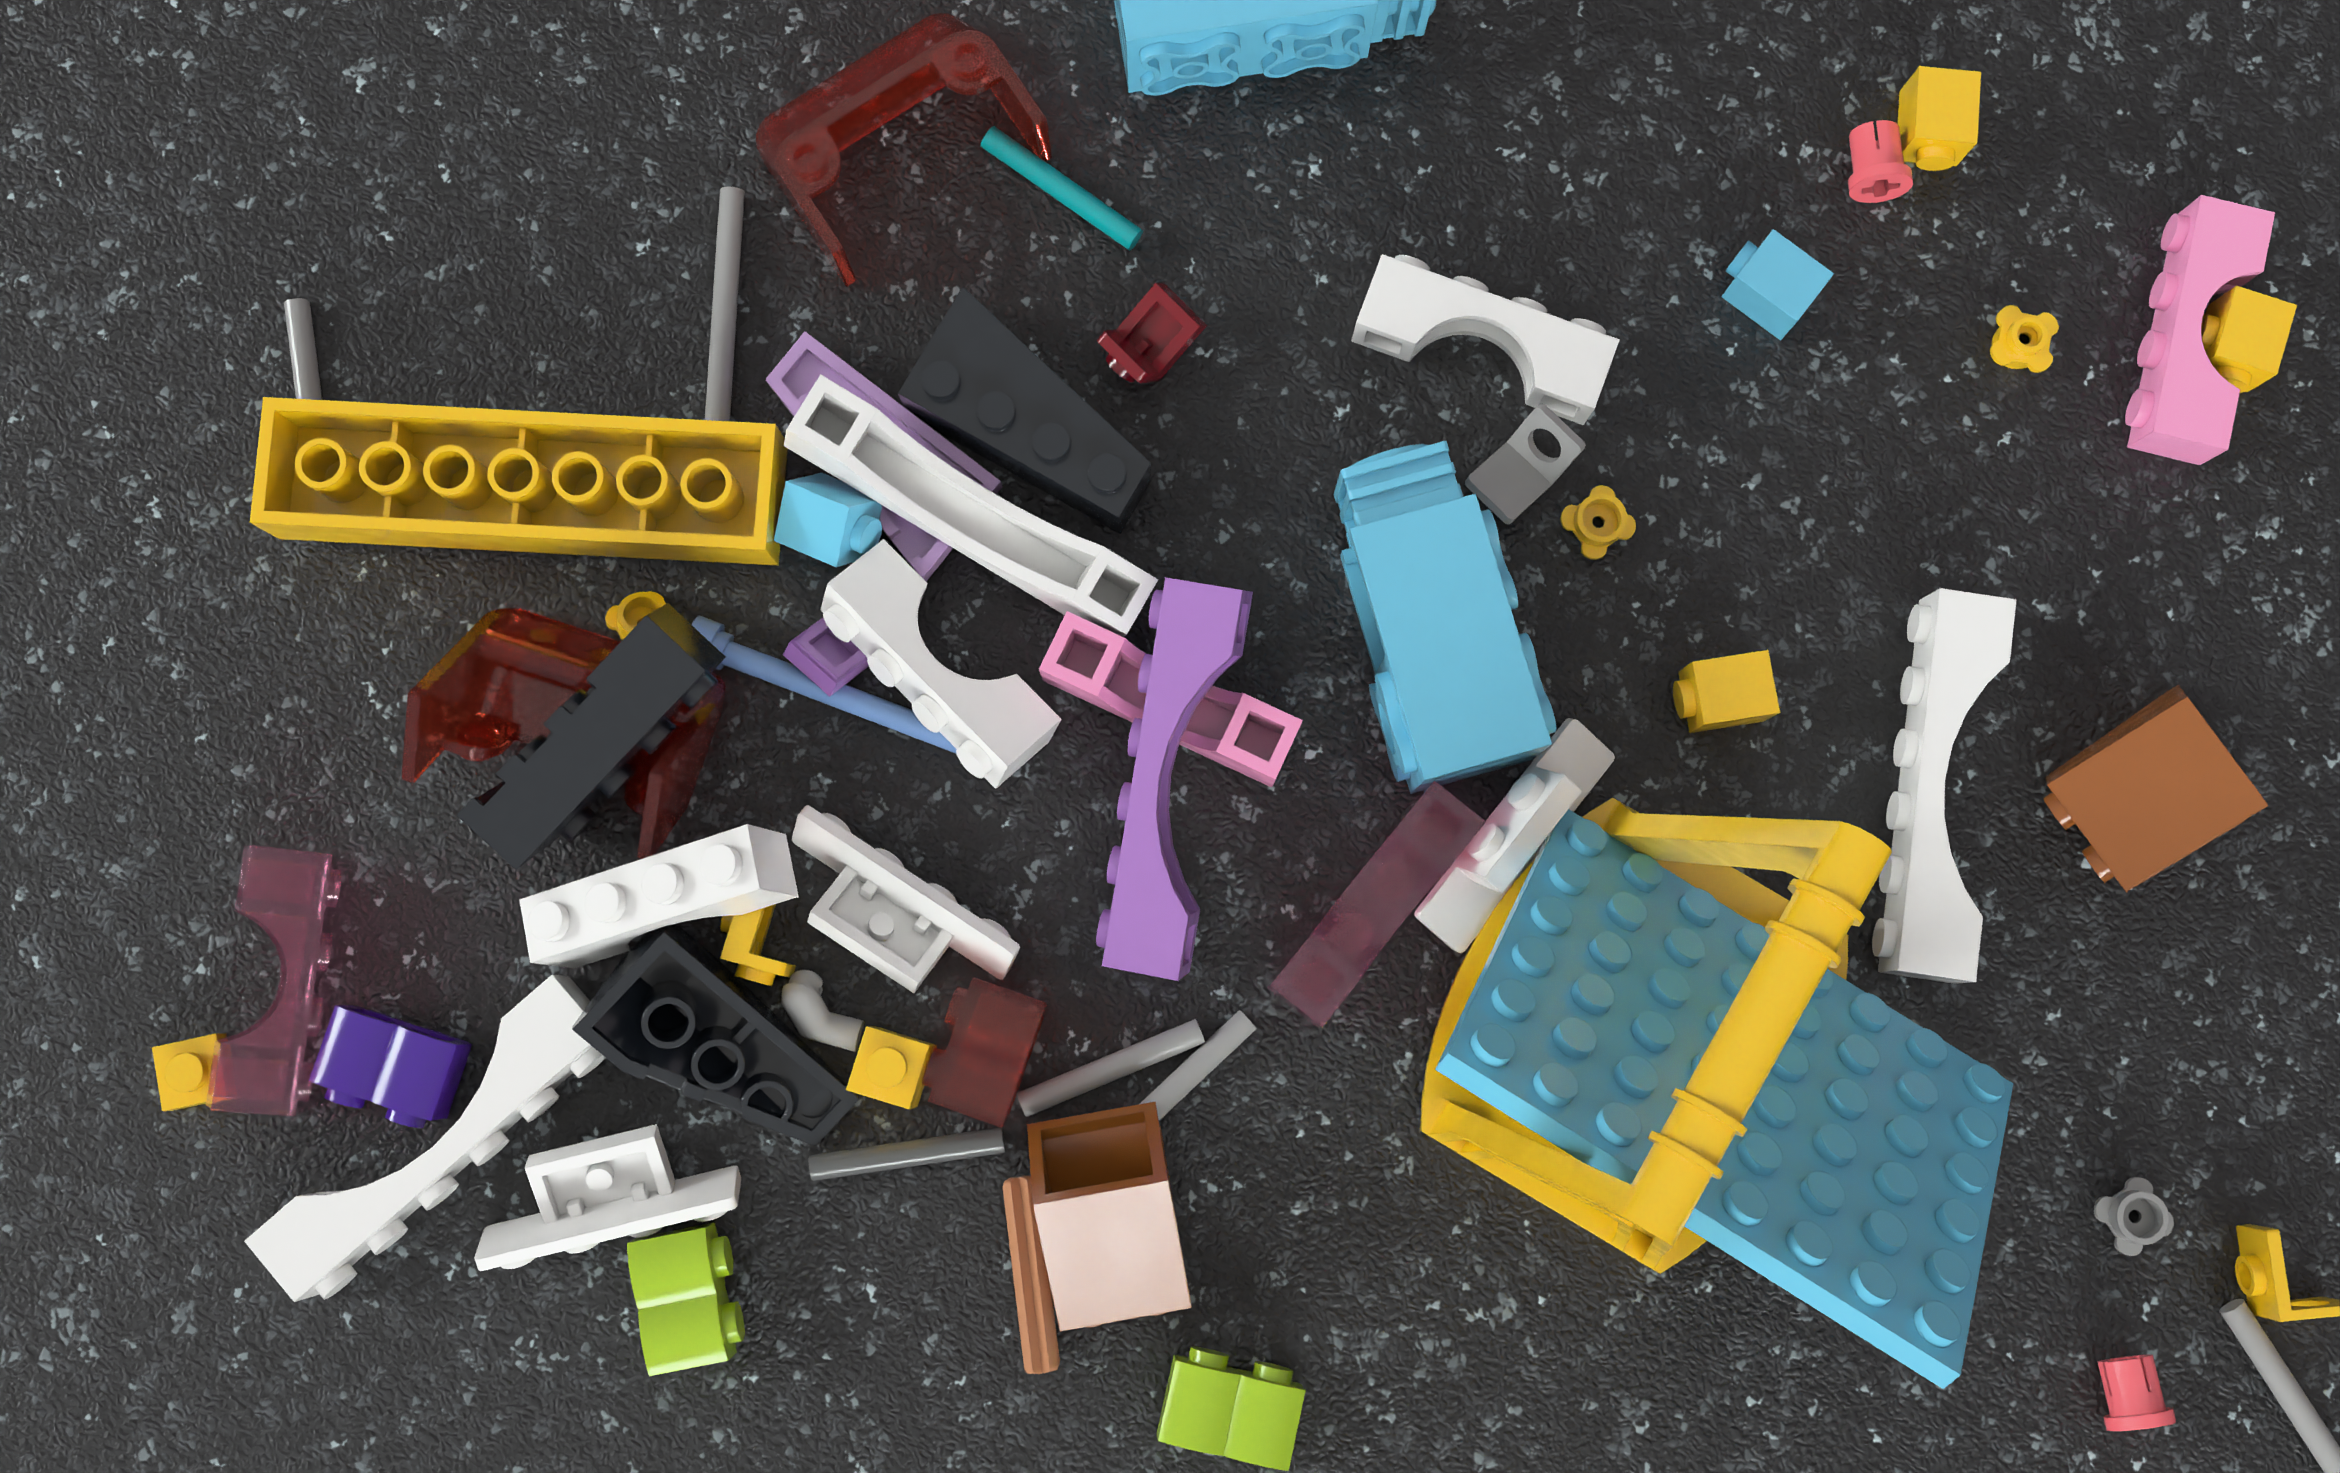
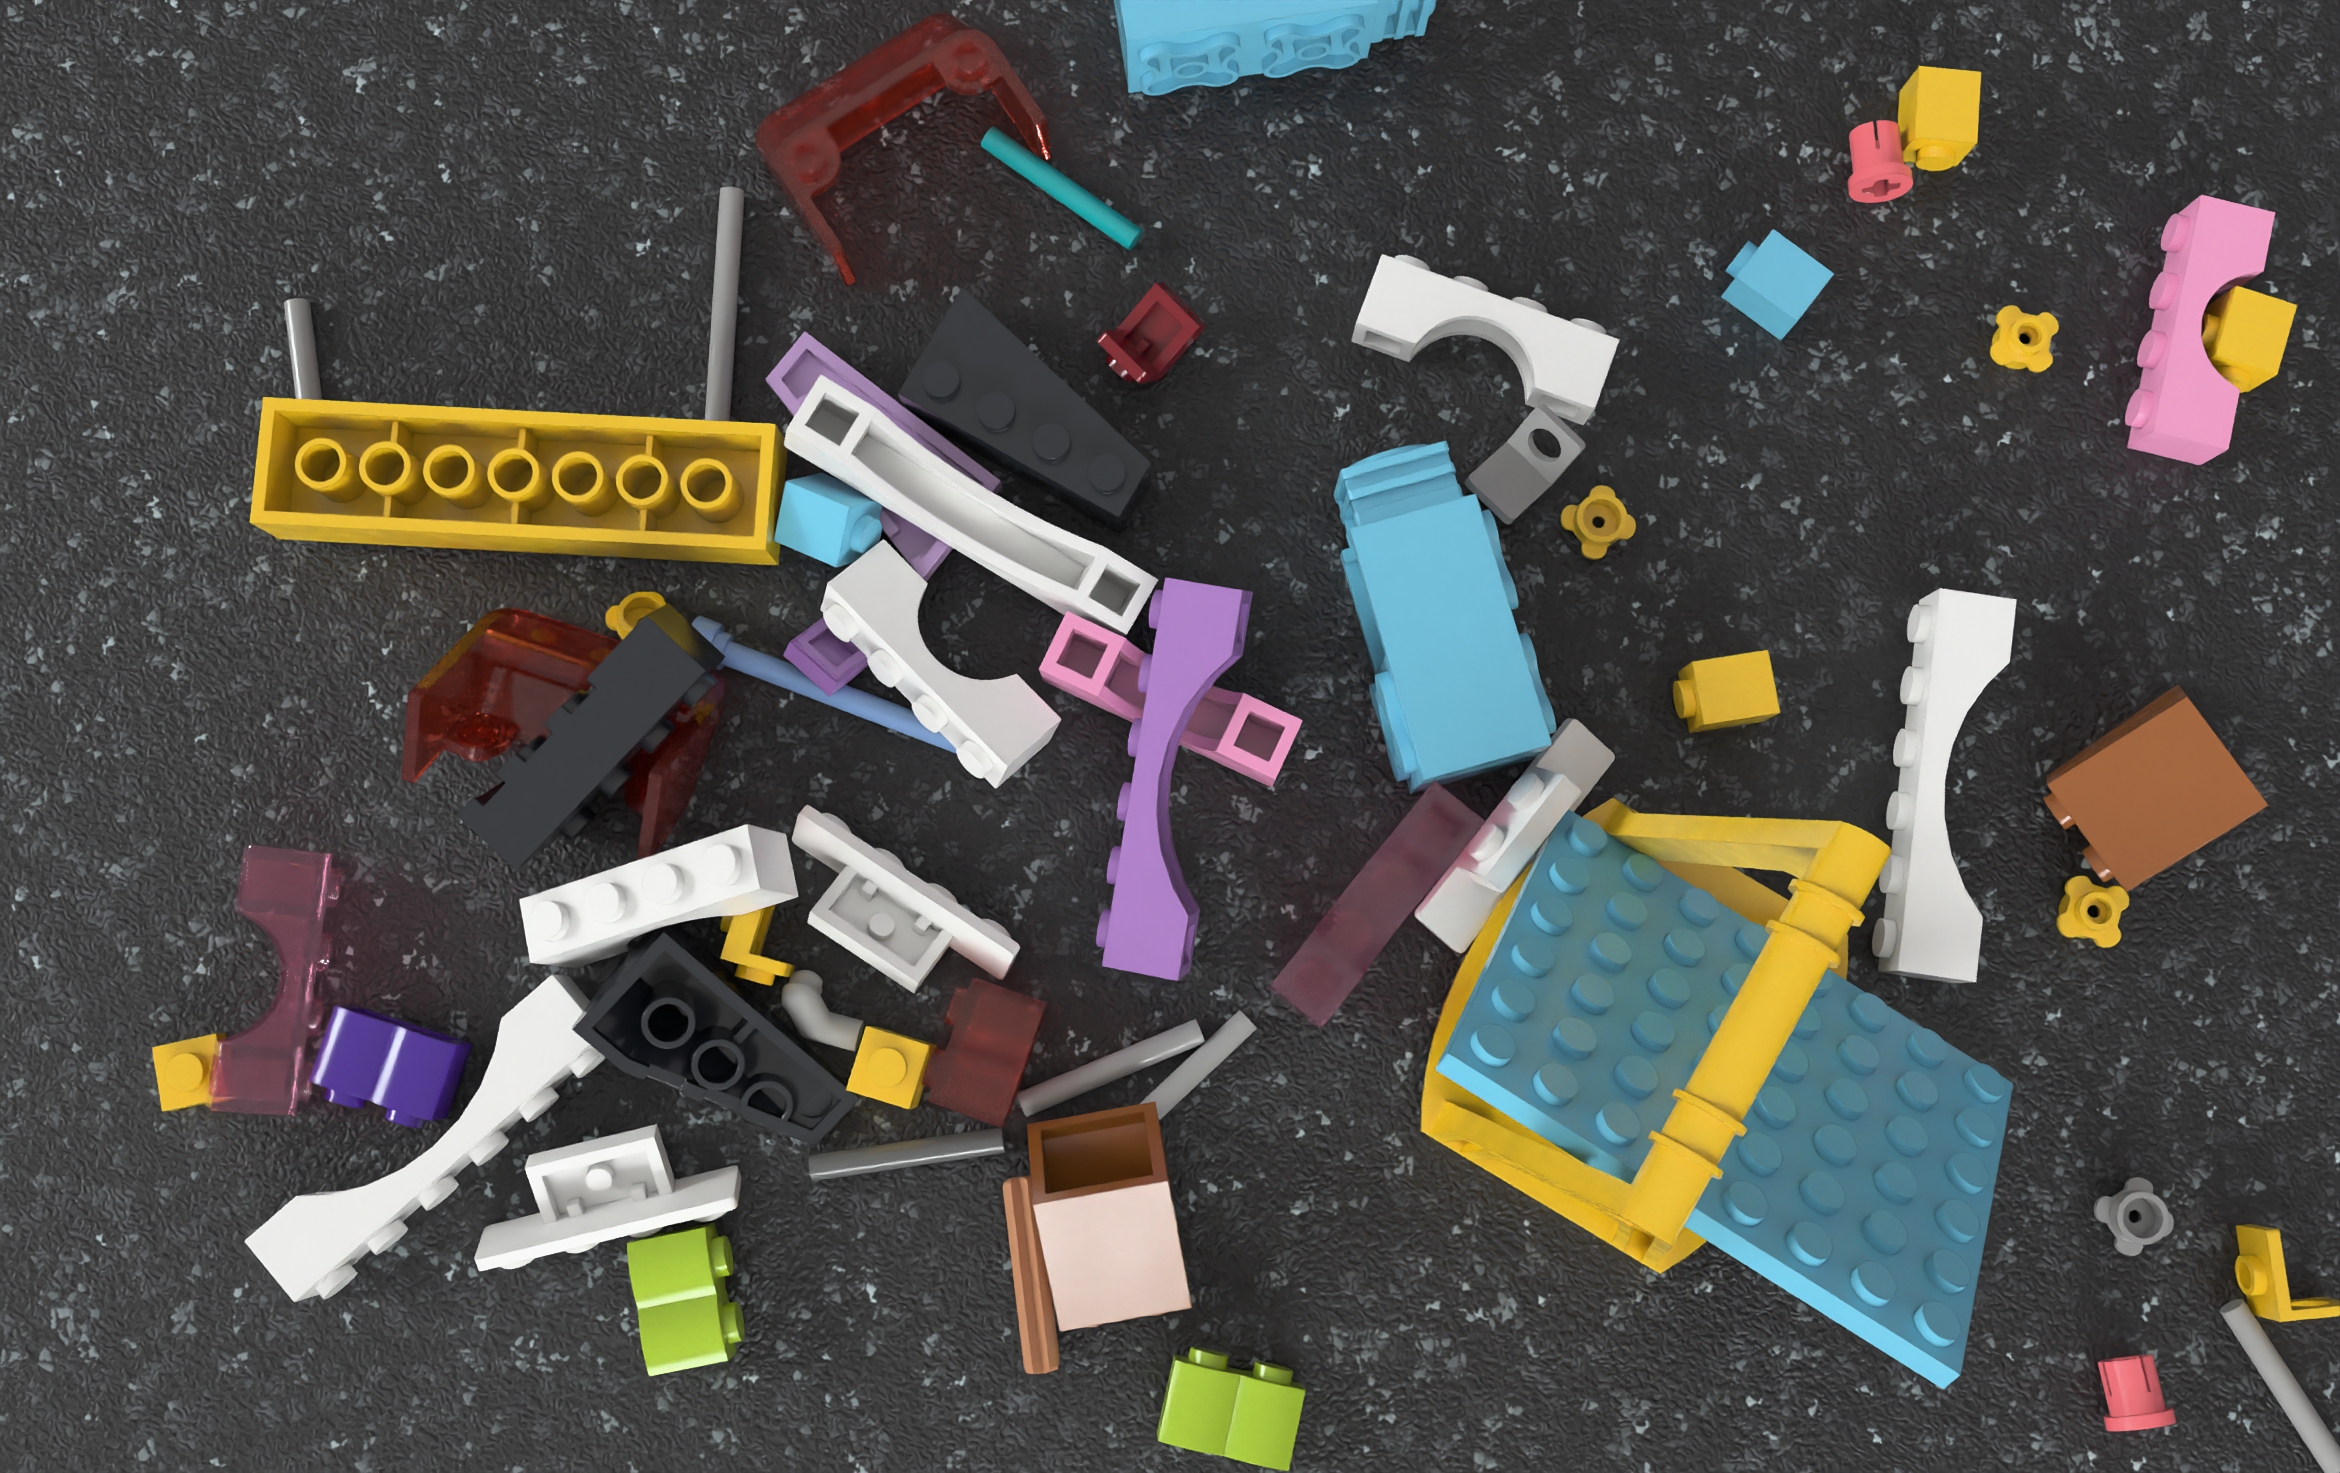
none -> yellow plate [2056,876,2129,948]

